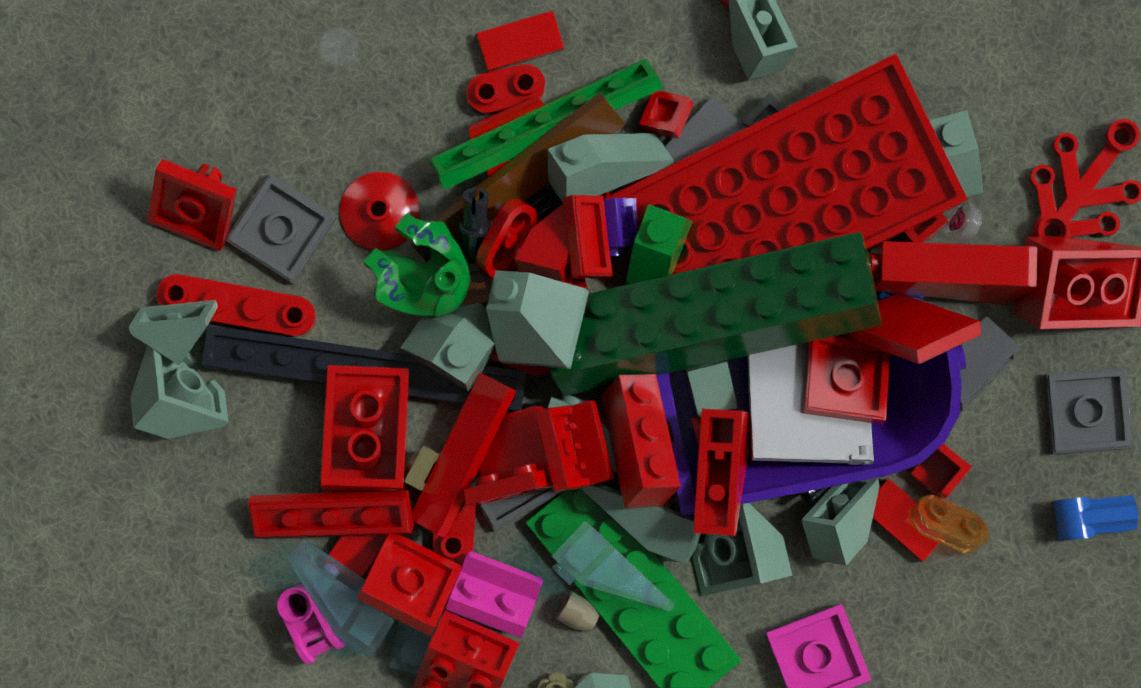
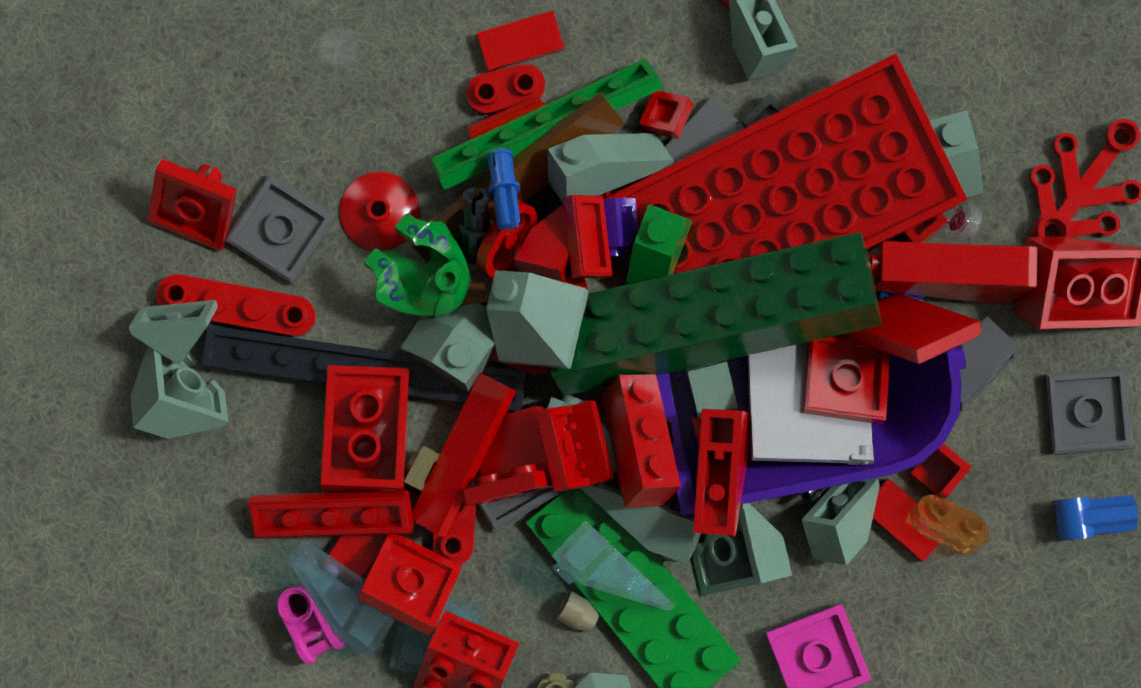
dark pink bracket [446,551,543,638] -> none
none -> blue axle [486,148,520,230]

